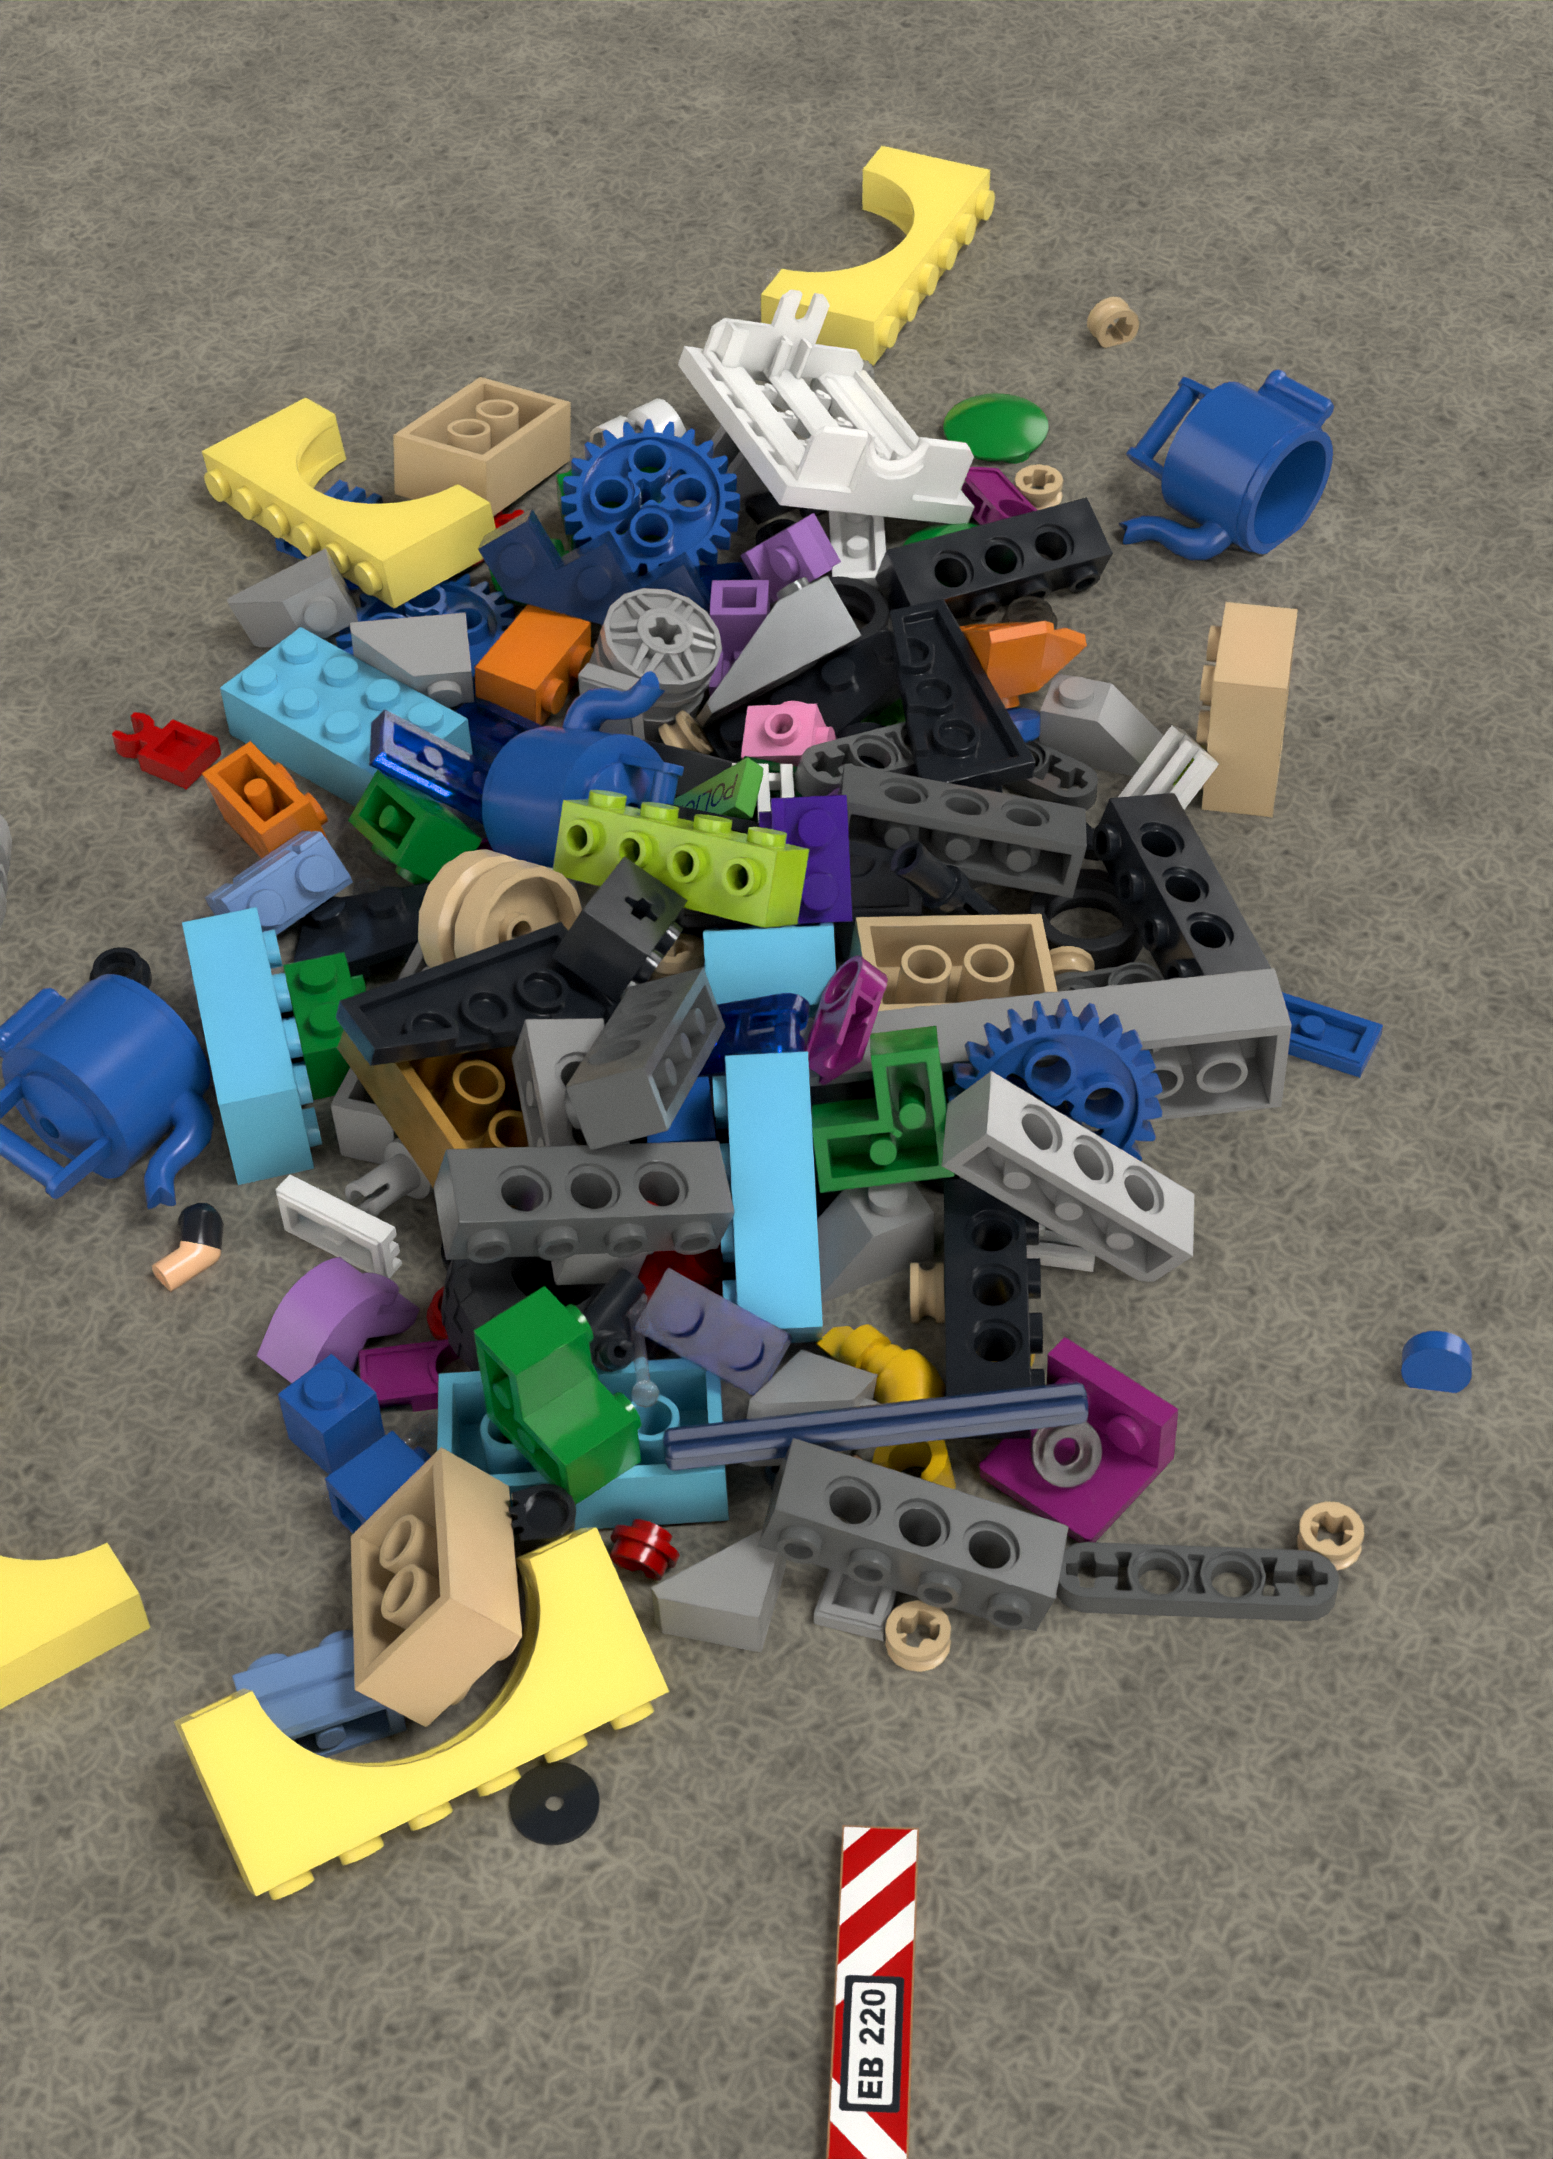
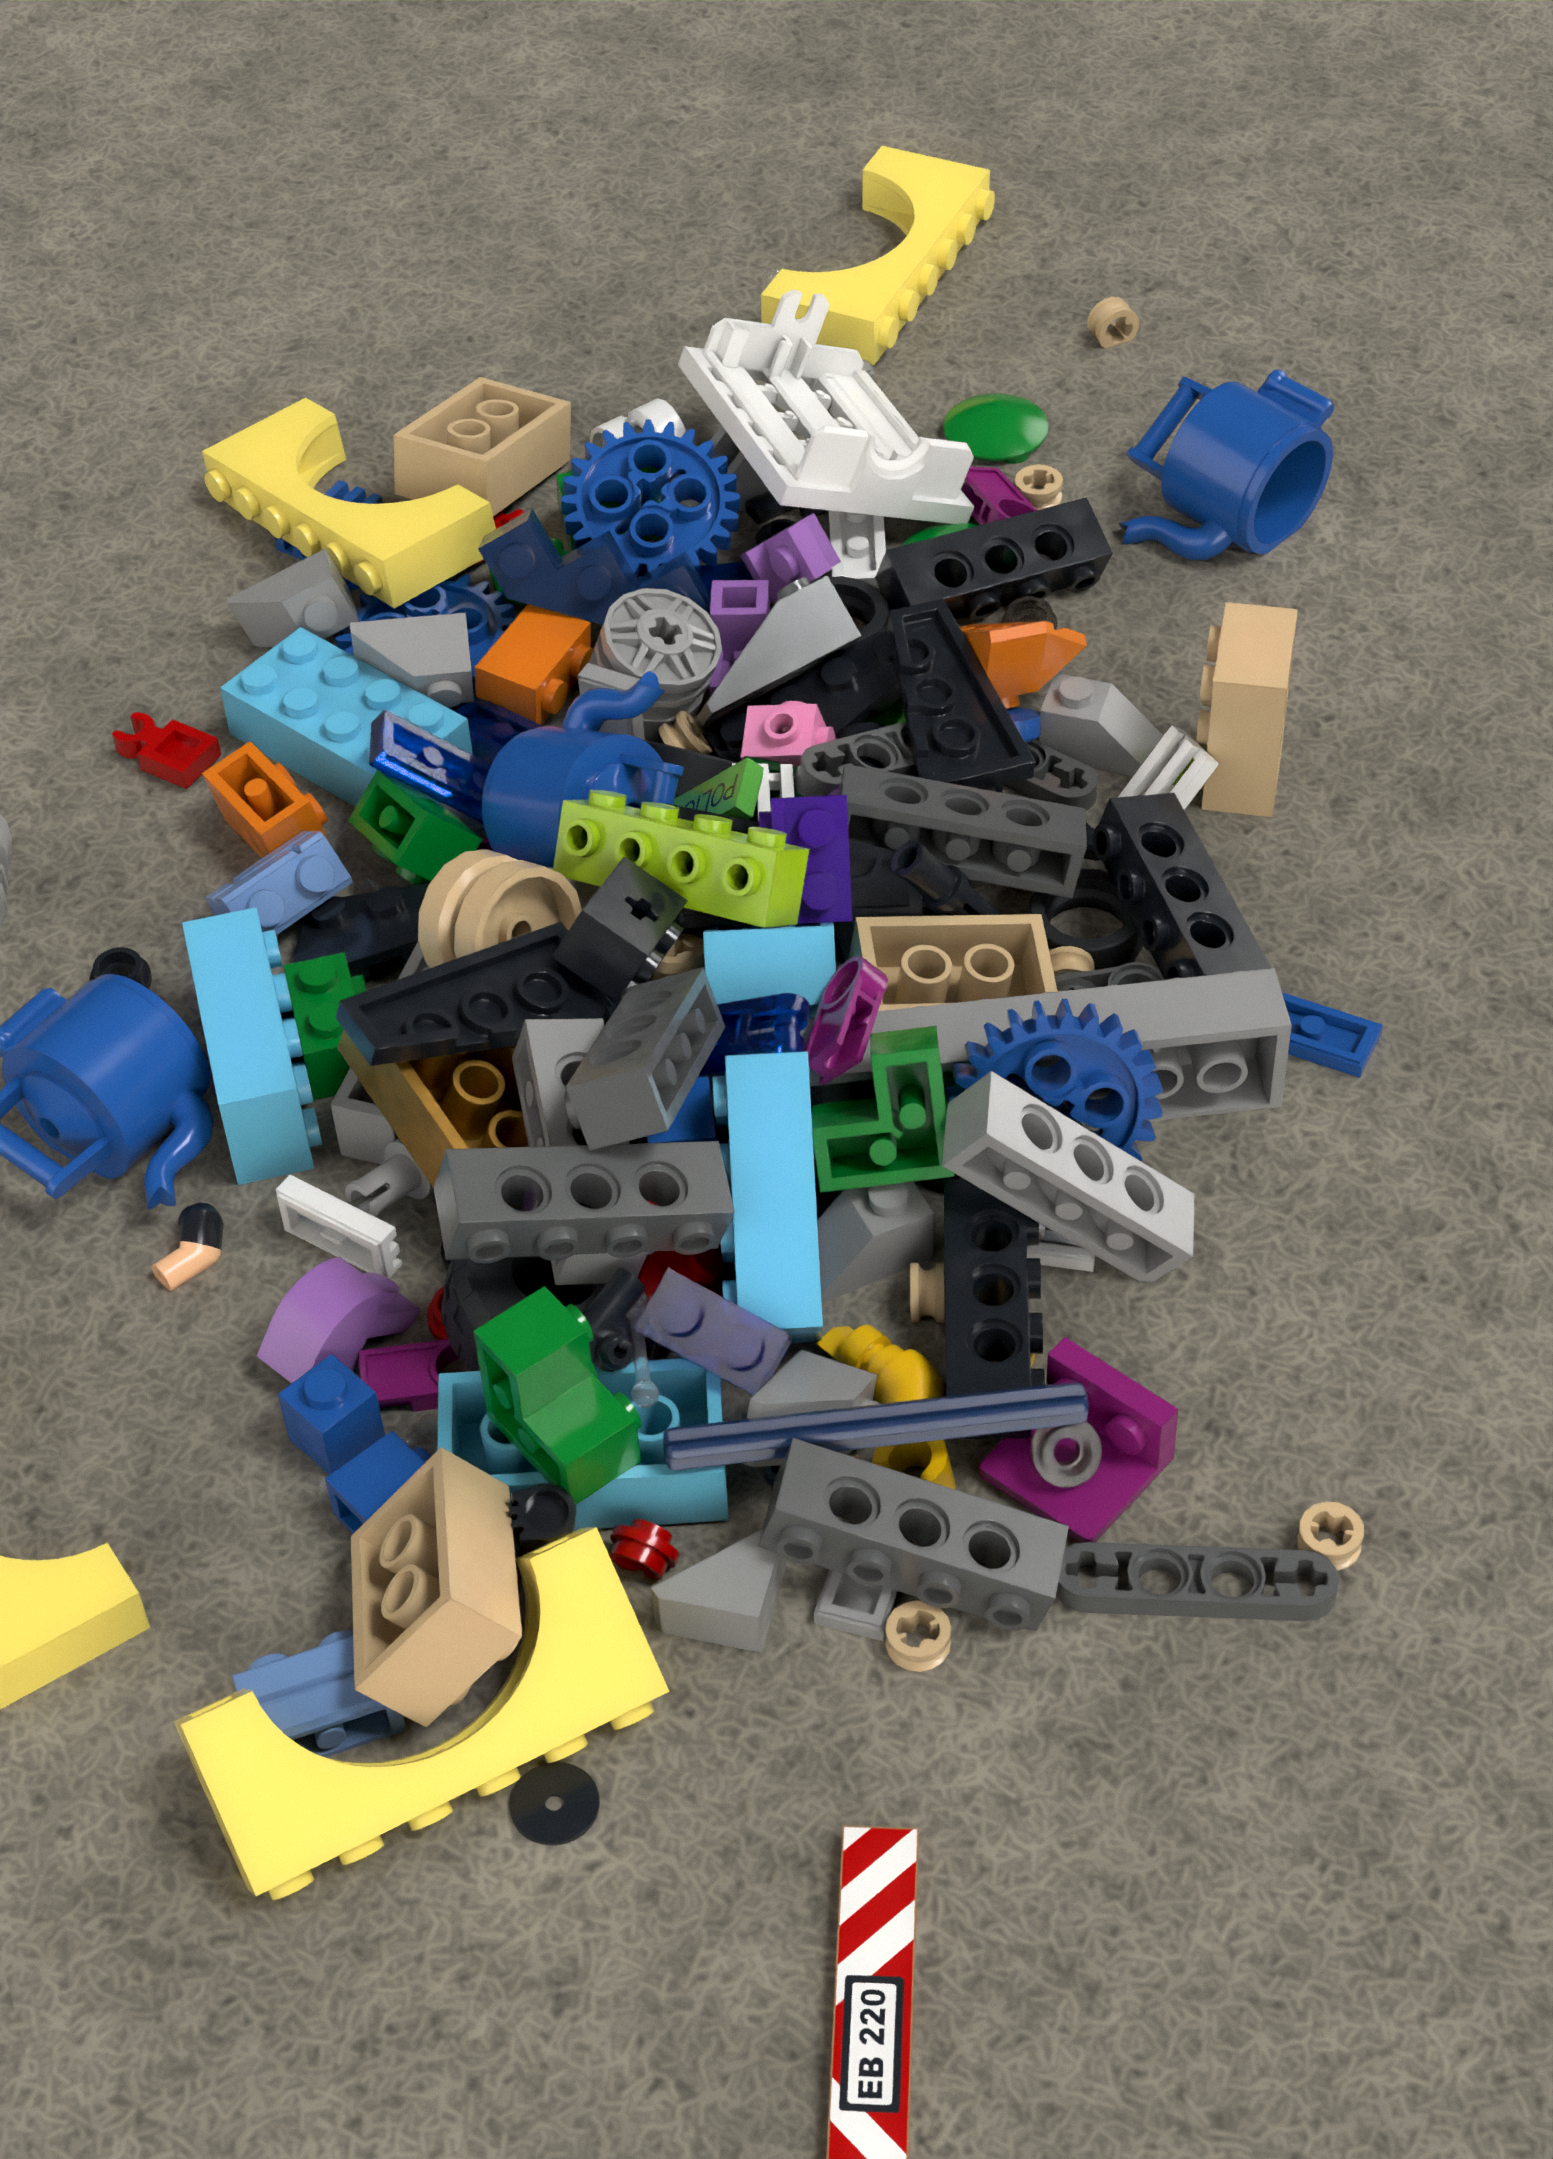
blue tile [1401,1331,1472,1393] -> none

